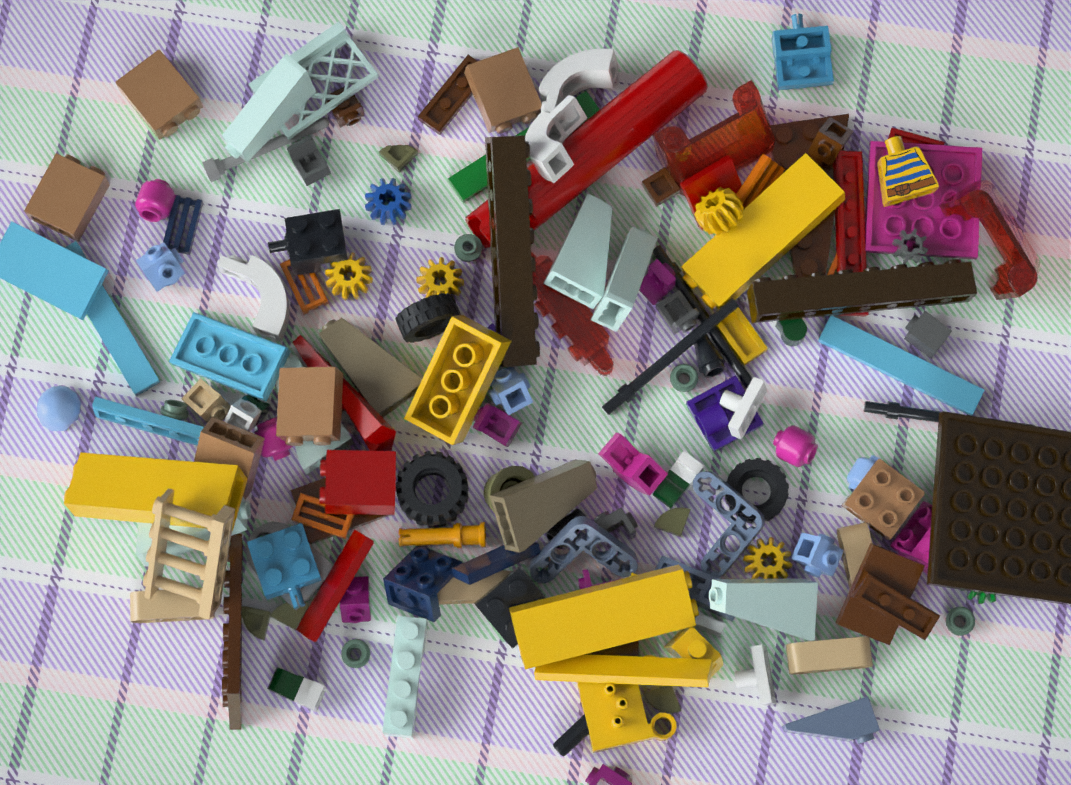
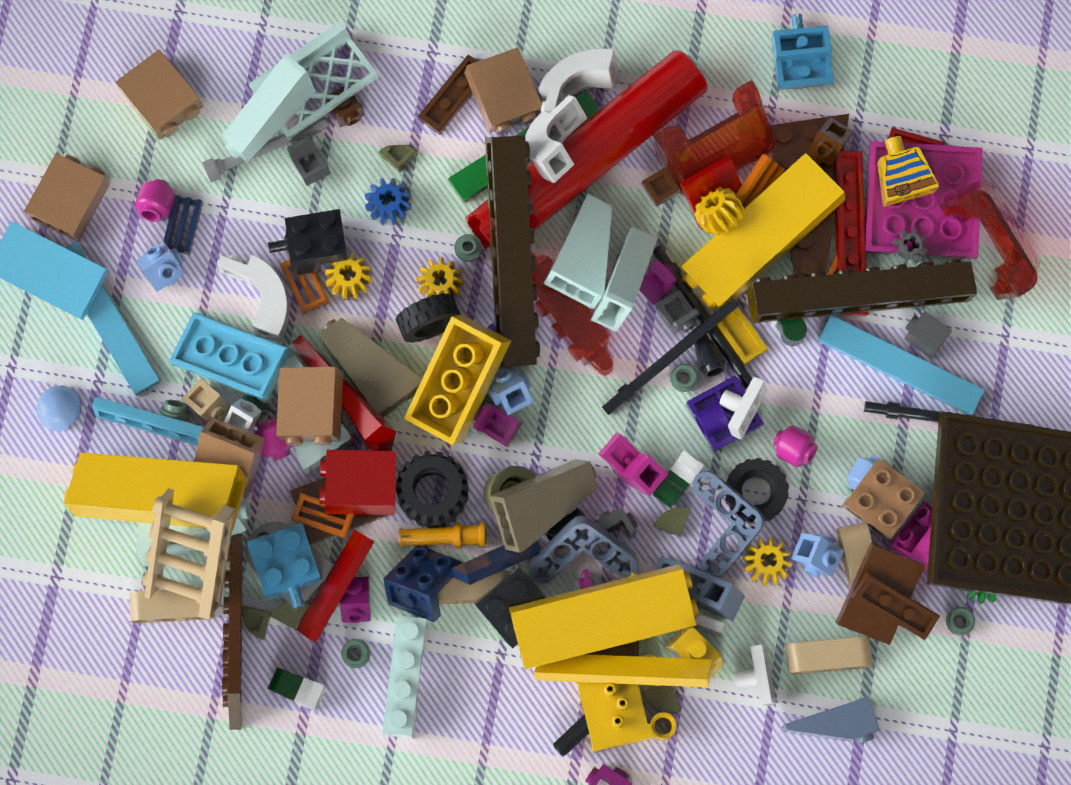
light aqua slope [709,579,818,641] -> none

